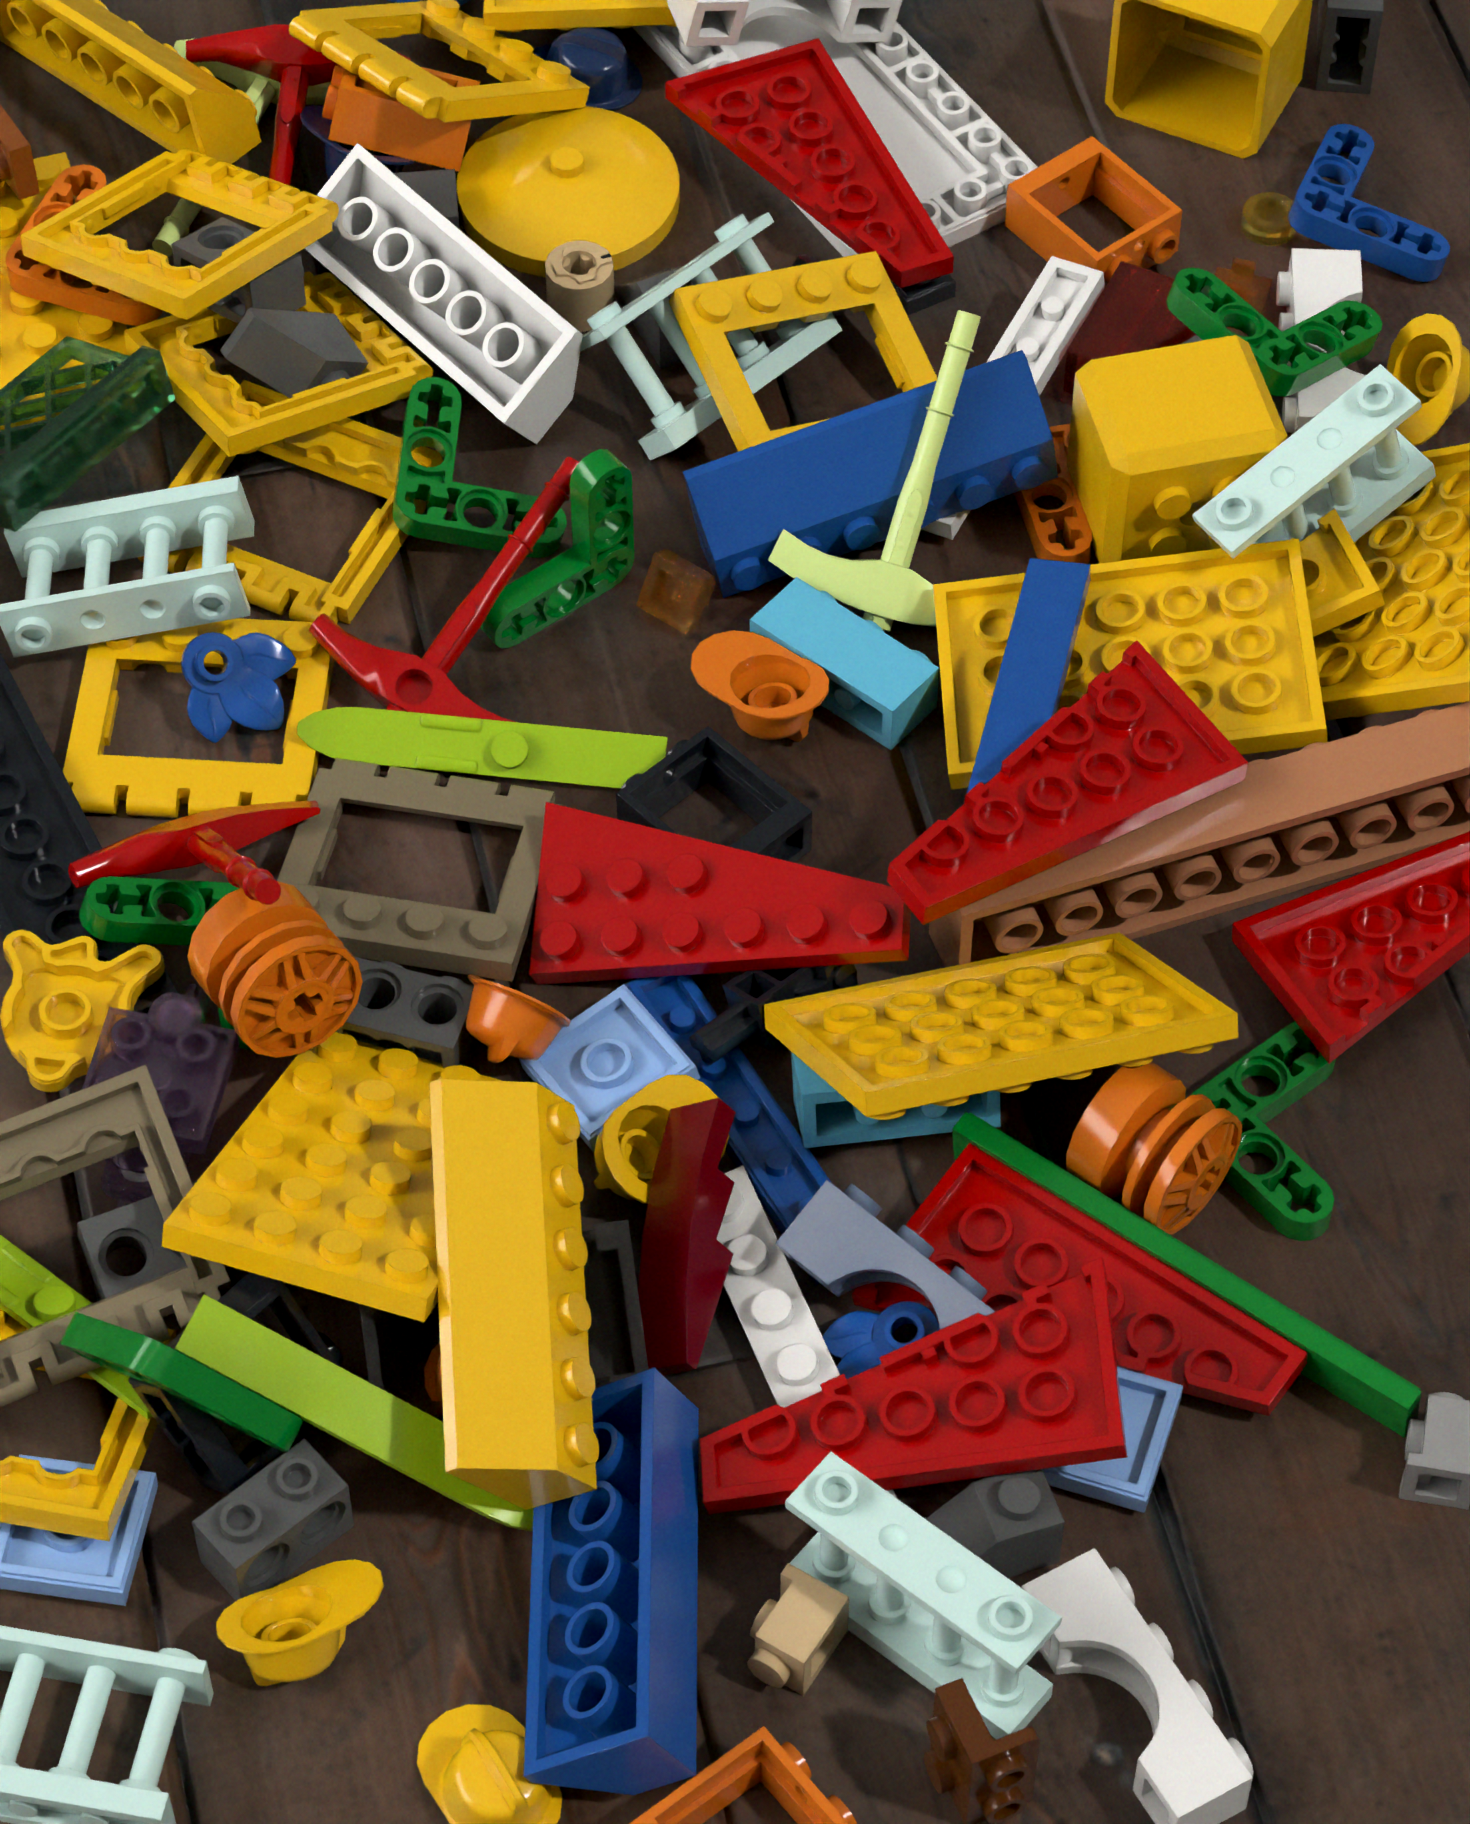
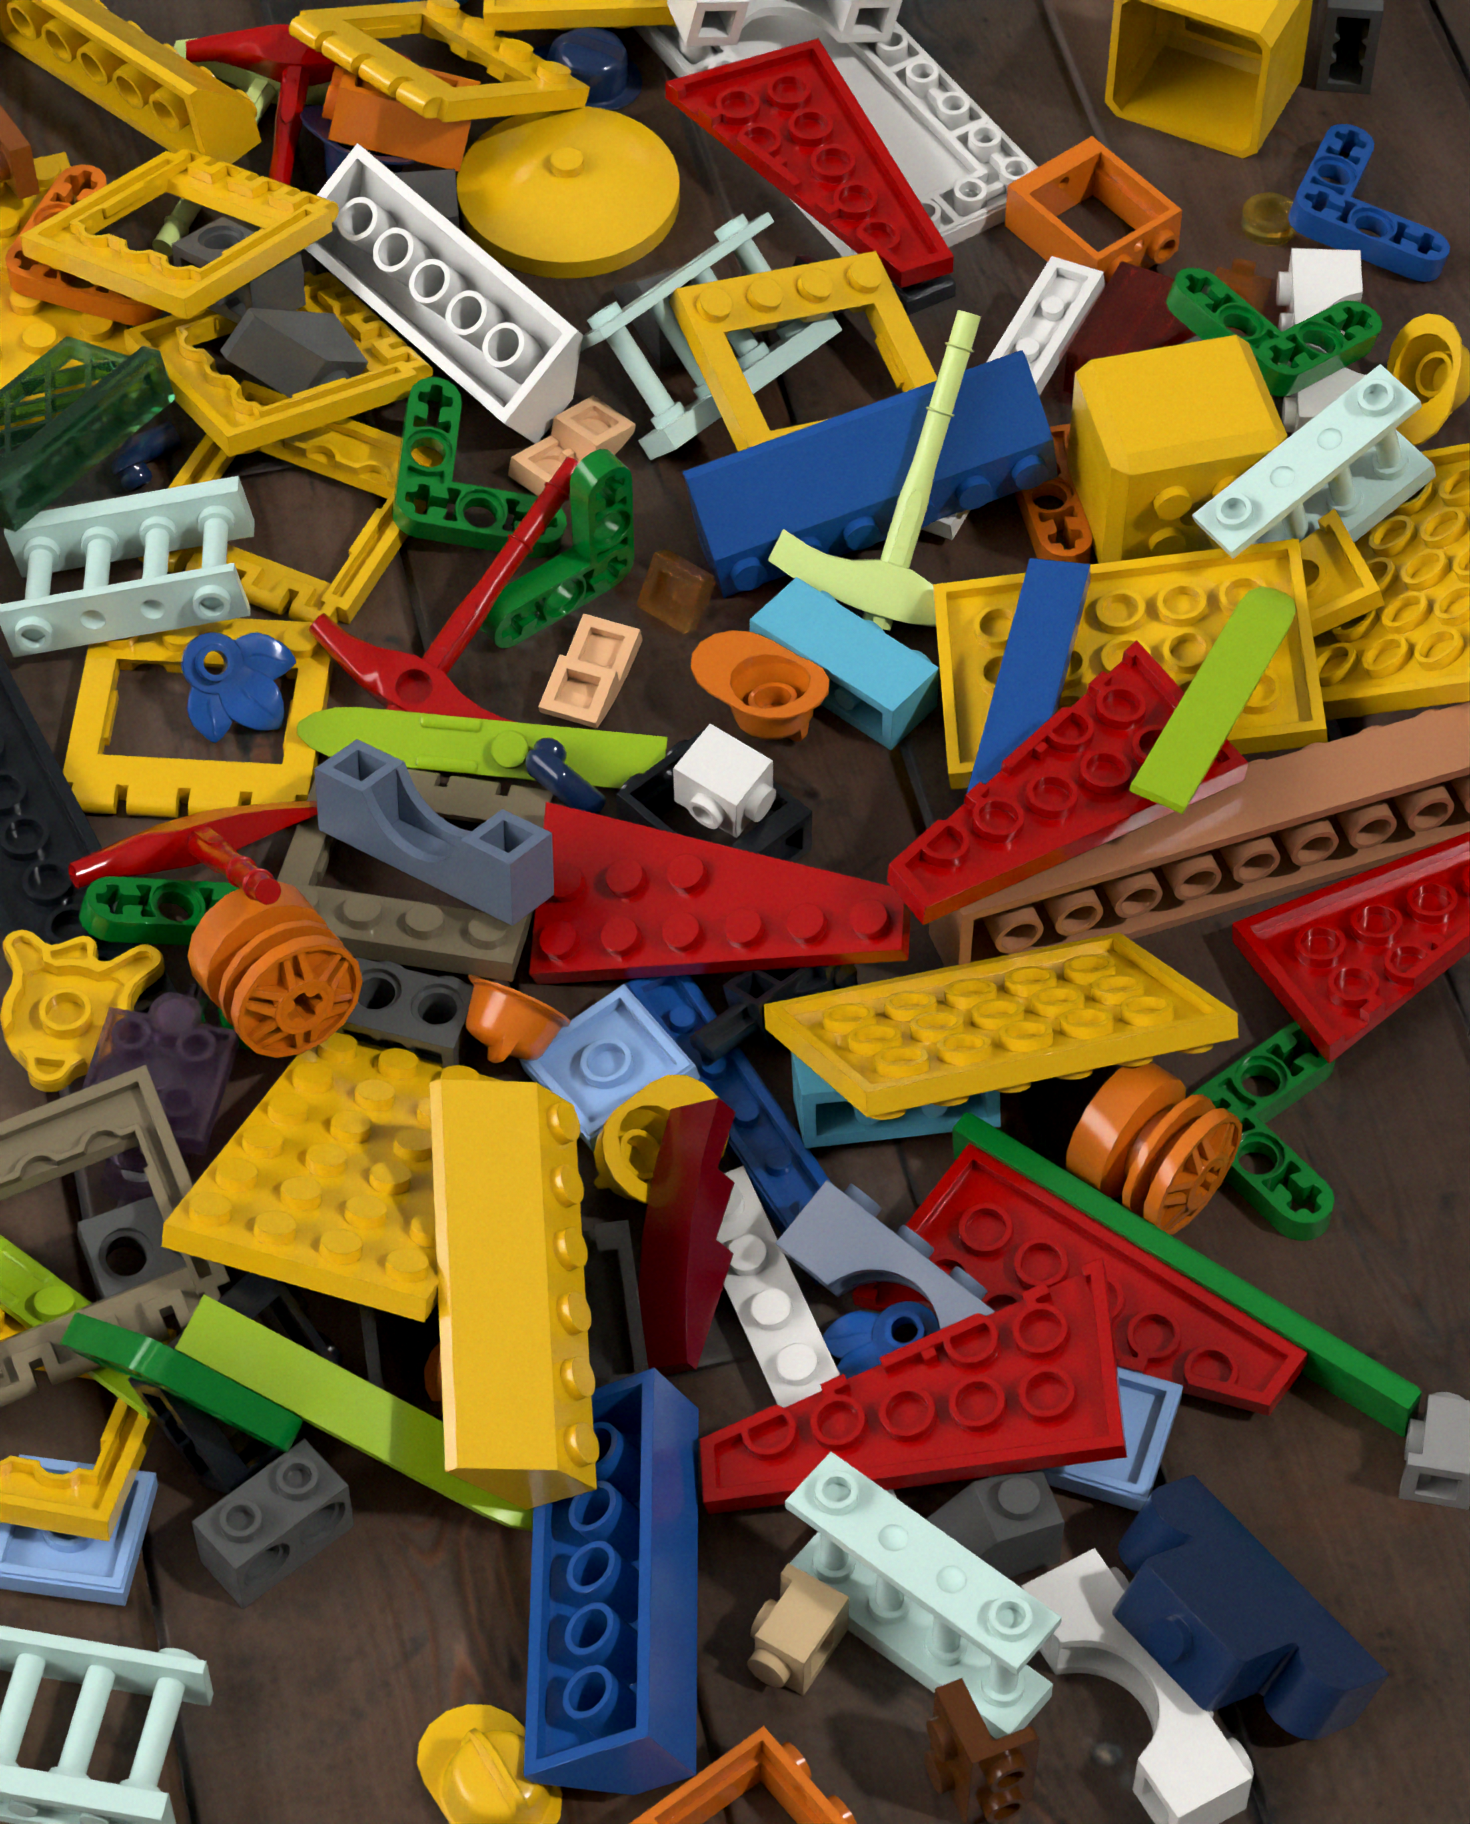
yellow piece [216,1559,384,1687] -> none
tan piece [545,240,615,332] -> none
none -> dark blue arm [112,421,182,491]
none -> sand blue arch [314,739,554,926]
none -> light nougat slope [508,395,636,496]
none -> dark blue arm [525,738,606,814]
none -> light nougat slope [538,613,642,728]
none -> white brick [673,724,776,838]
none -> dark blue brick [1112,1475,1389,1740]
none -> lime piece [1129,586,1296,814]

